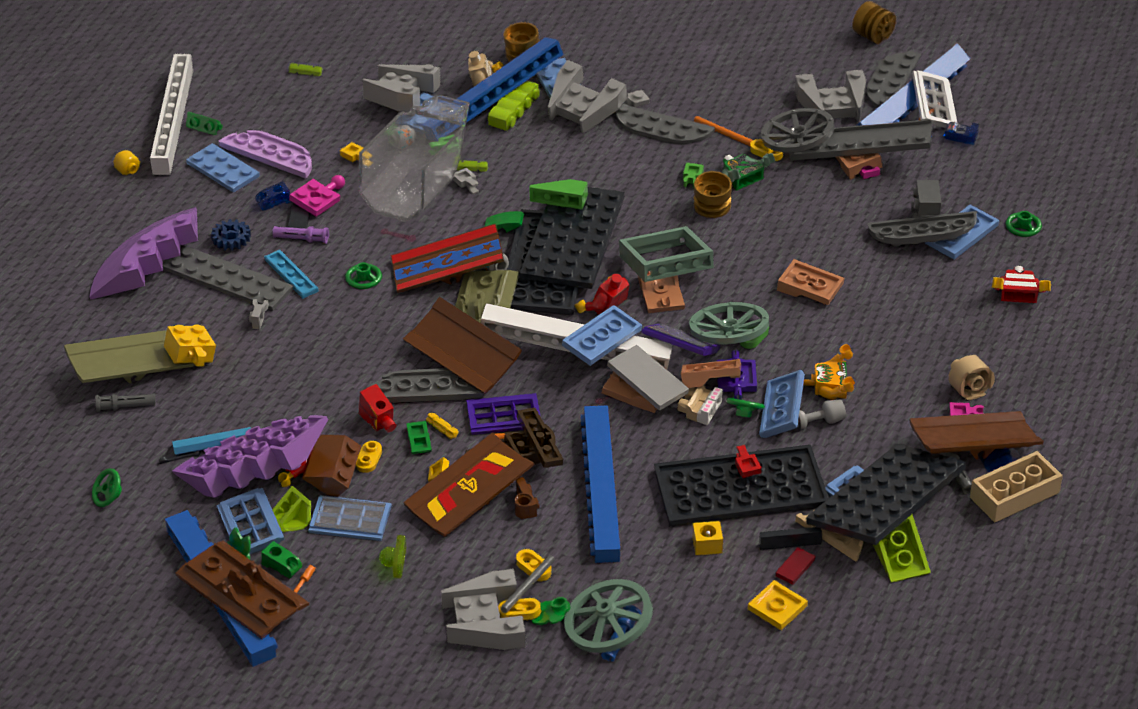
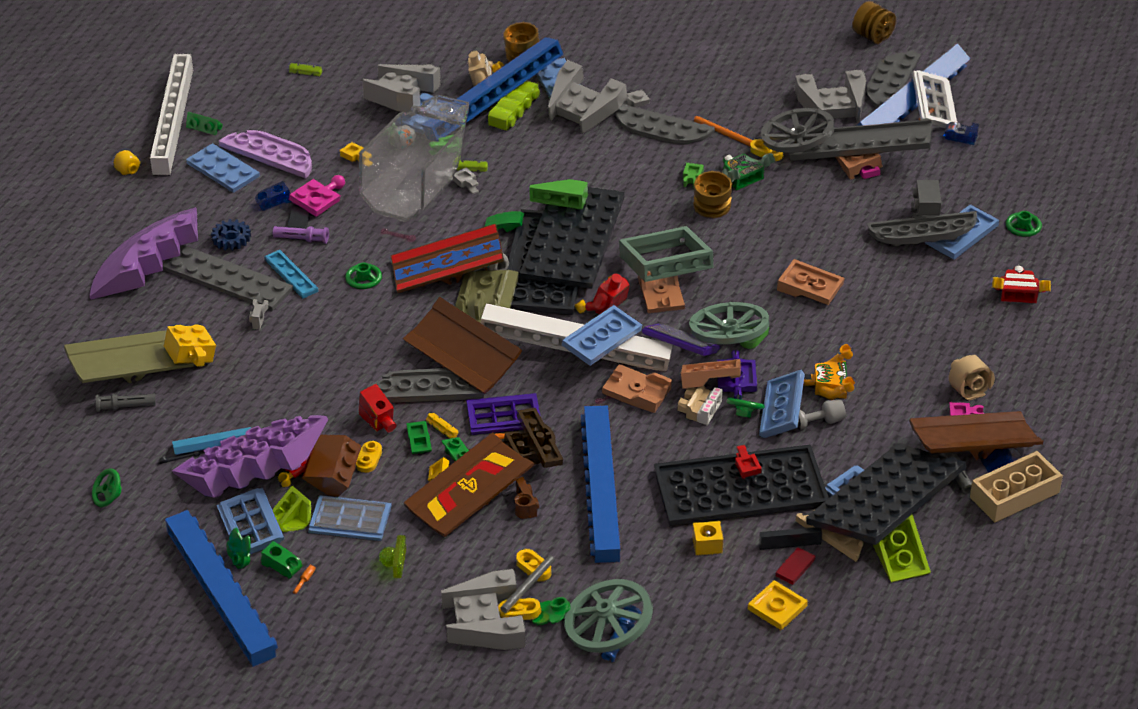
reddish brown hinge [176,540,309,639] -> none
light grey tile [607,345,689,411] -> none
none -> green hinge [441,437,469,461]

